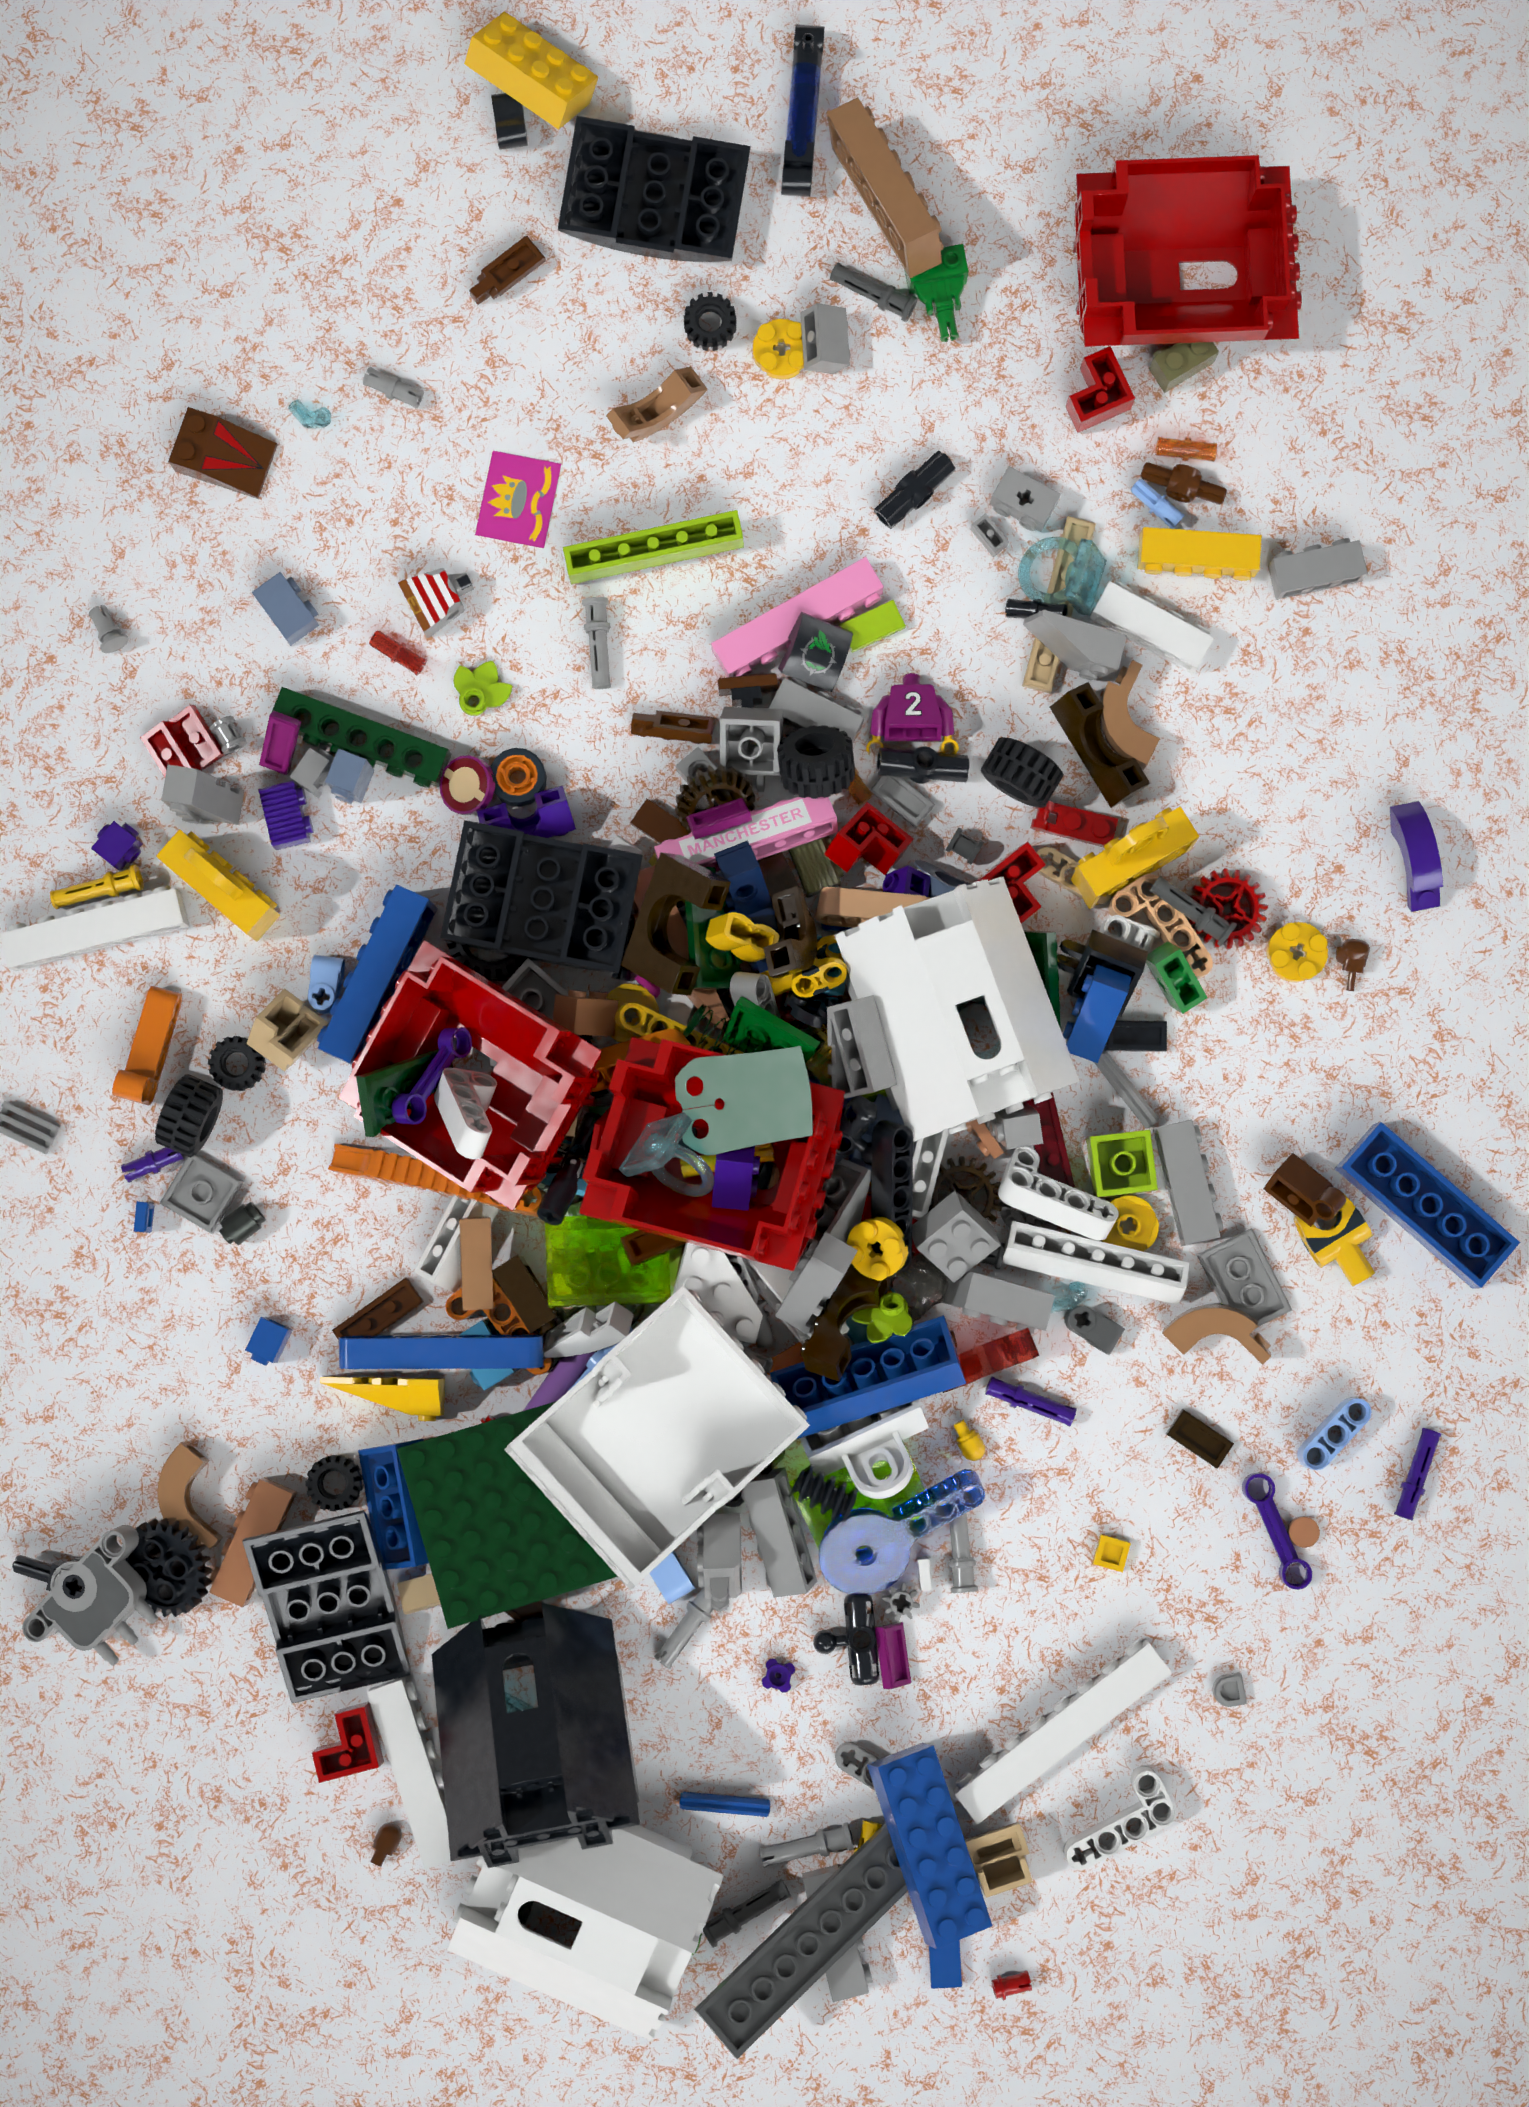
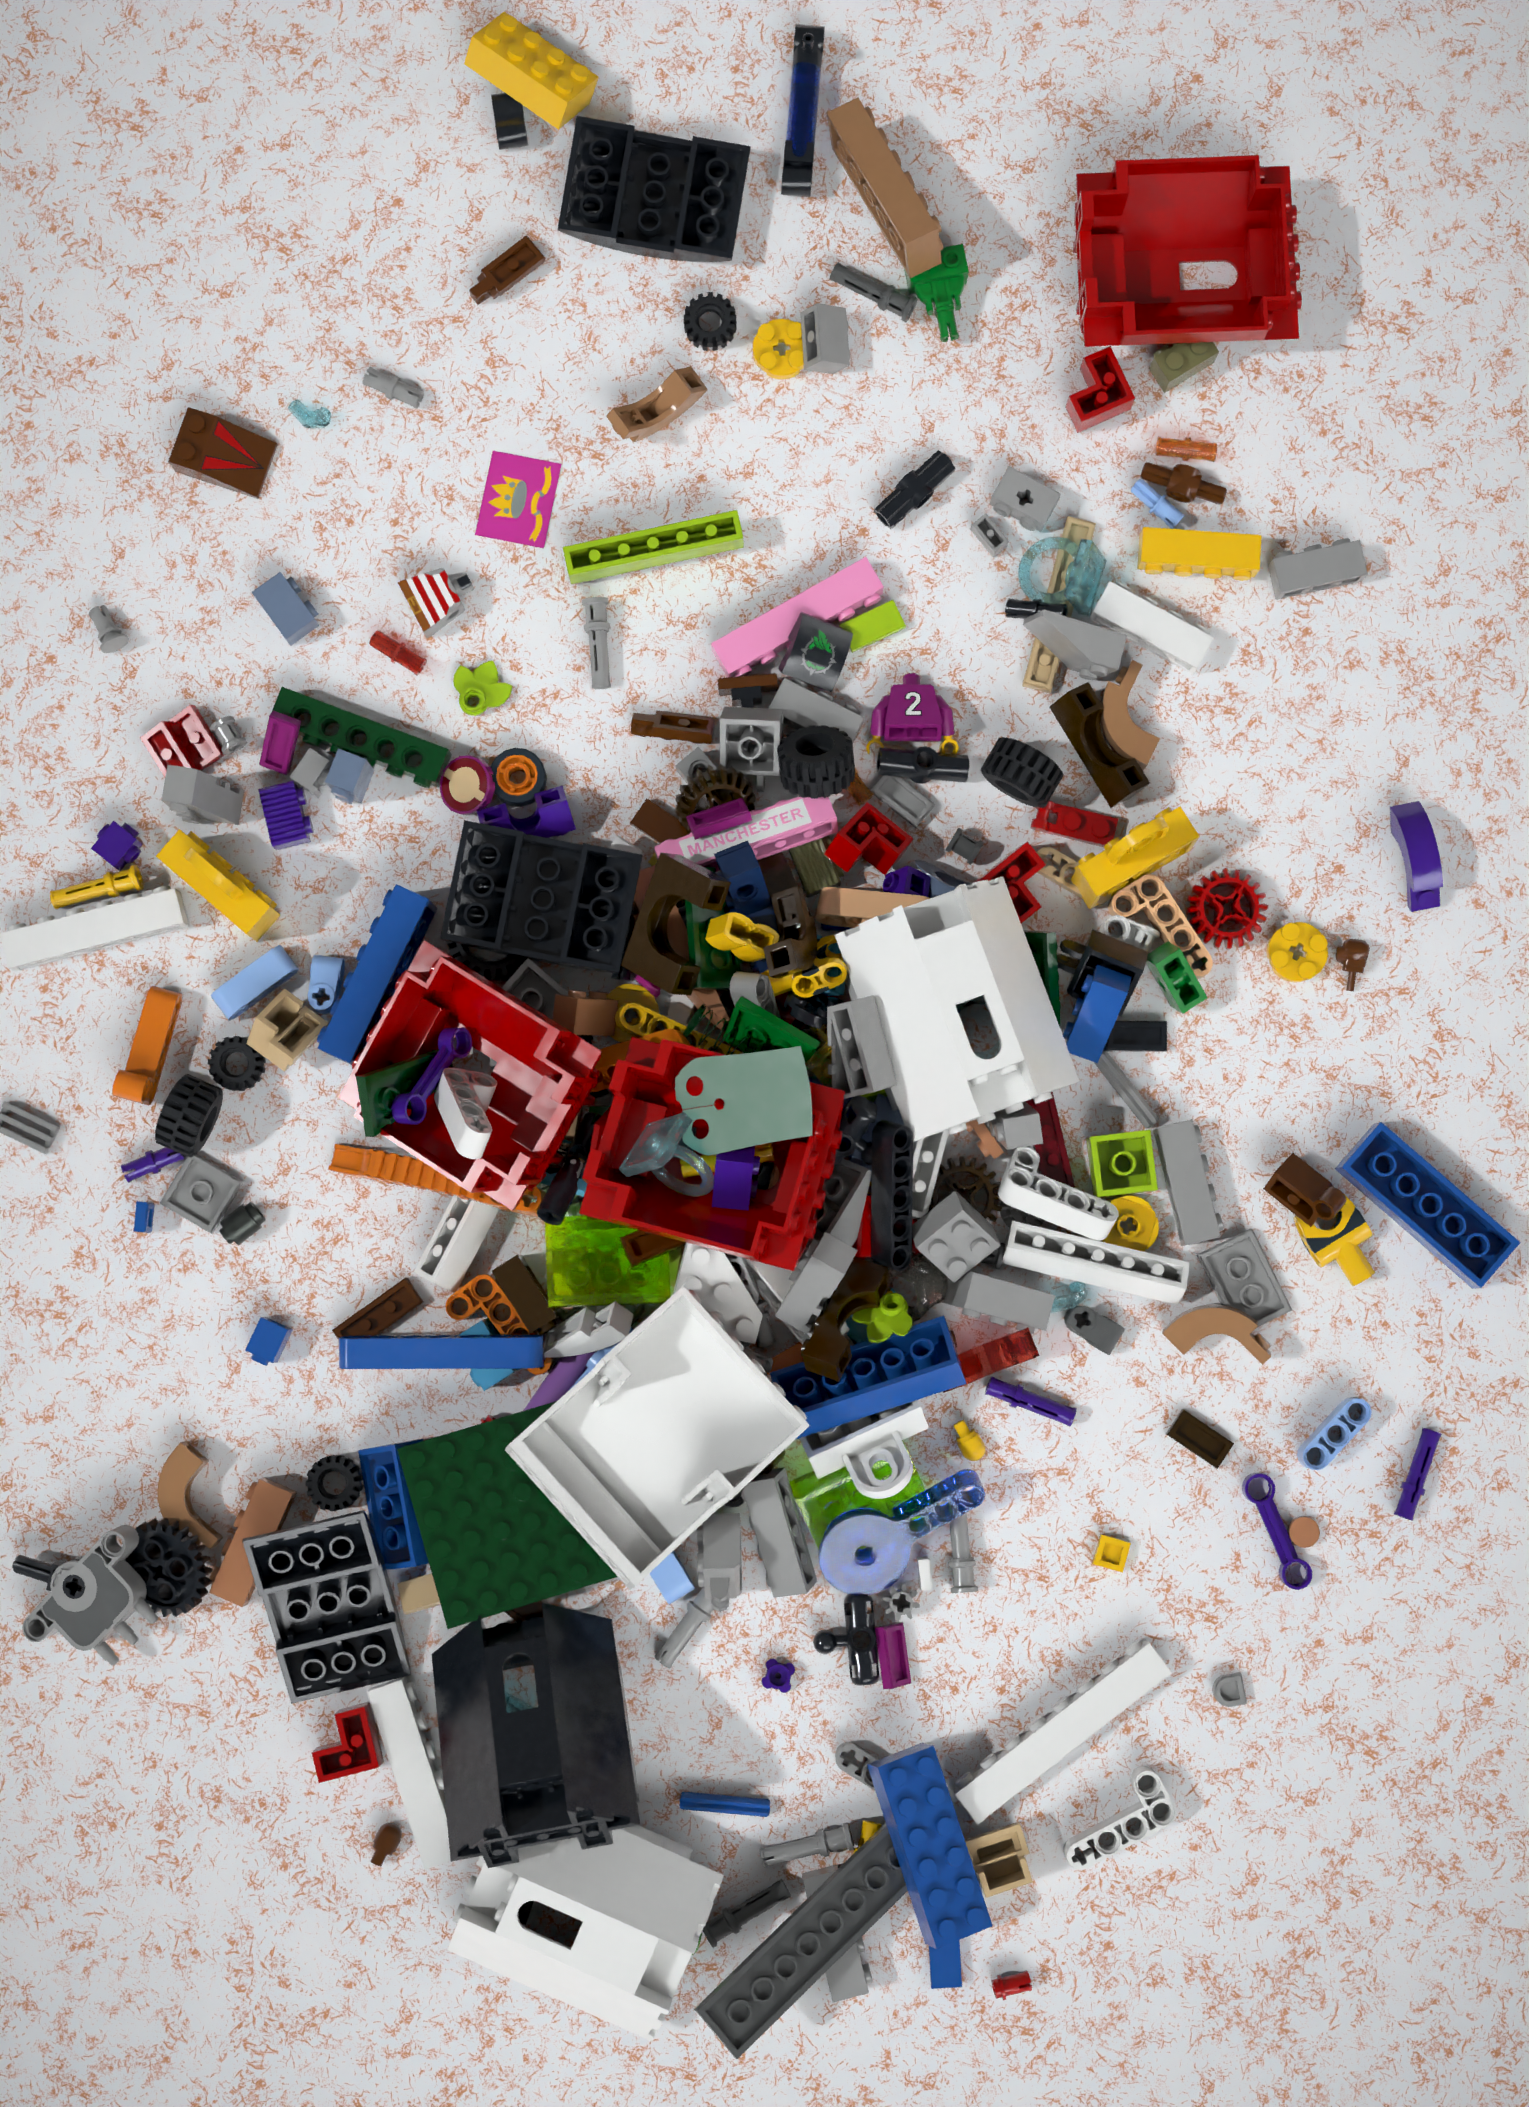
yellow wedge [320,1376,445,1421] -> none
medium nougat tile [459,1217,494,1311] -> none
black piece [789,1464,858,1525] -> none
yellow plate [847,1217,908,1281] -> none
dark grey pin [1149,875,1237,946] -> none
none -> light blue beam [211,945,299,1021]

